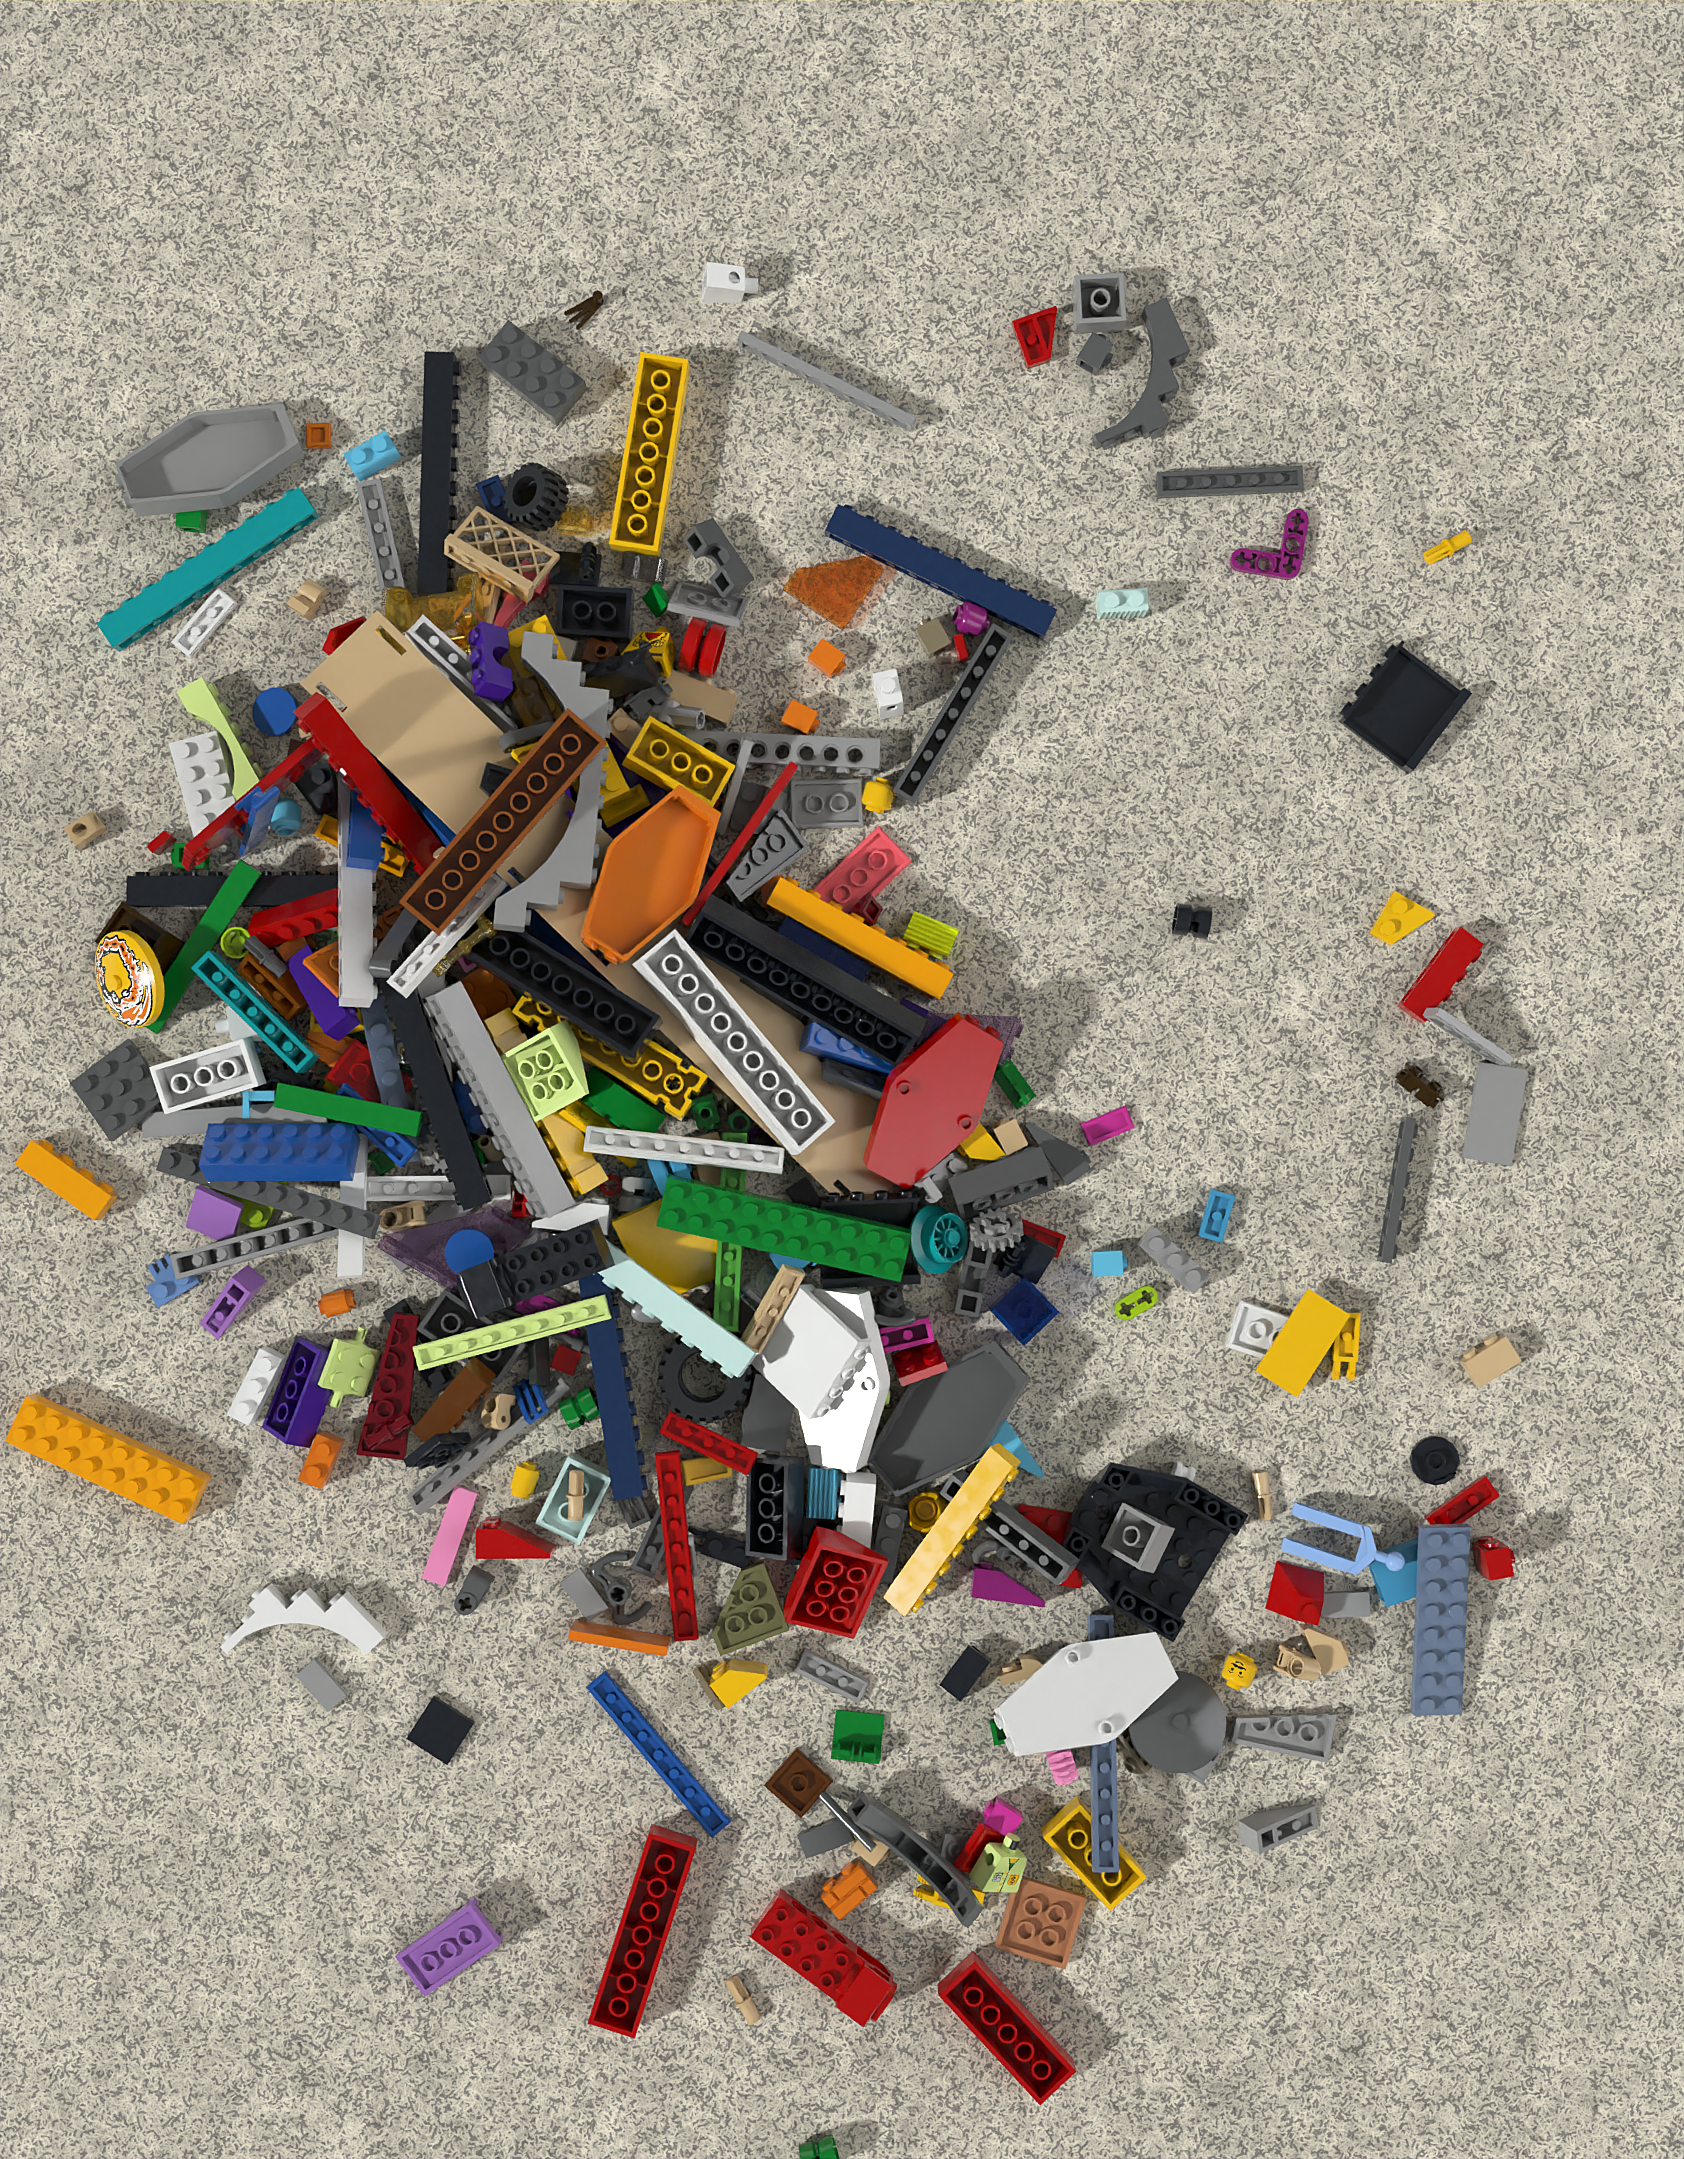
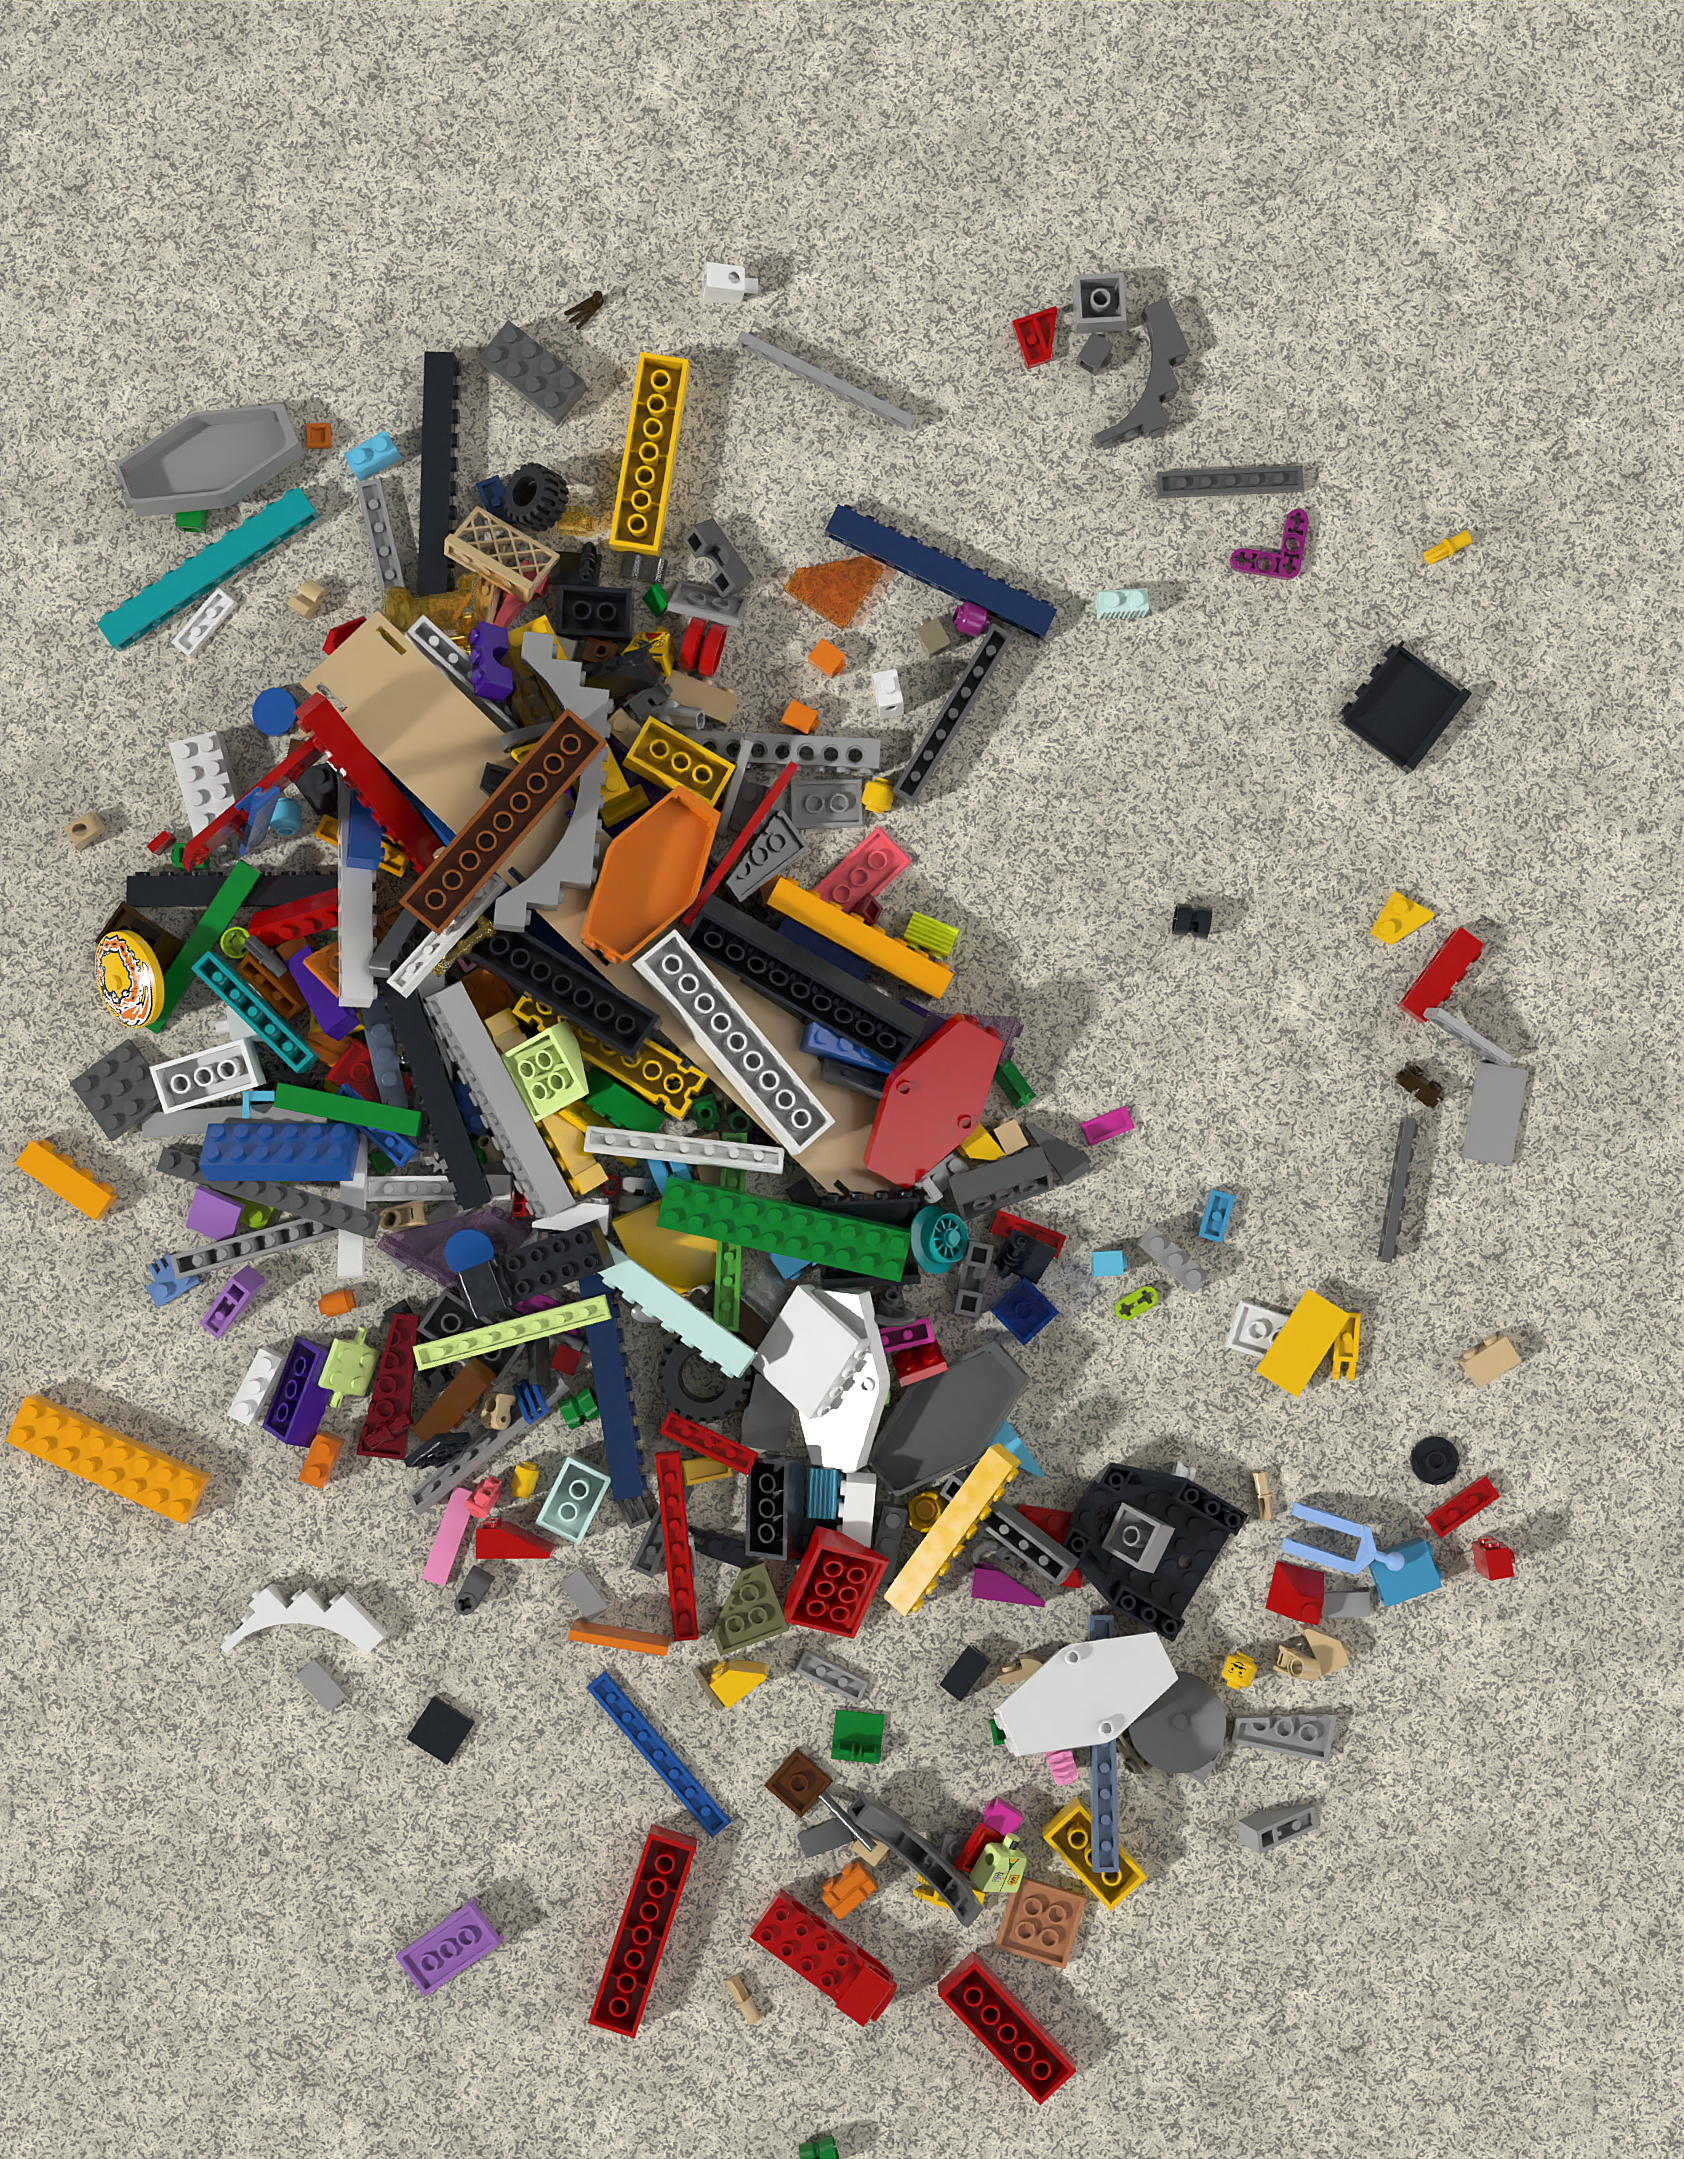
yellowish green arch [177,677,265,800] -> none
tan axle [566,1470,586,1521] -> none
dark grey piece [591,1552,652,1626] -> none
tan tile [740,1264,806,1355] -> none
red tile [952,634,969,664] -> none
light grey gear [969,1208,1024,1252] -> none
sand blue plate [1411,1524,1471,1716] -> none
none -> coral hips [464,1475,502,1519]

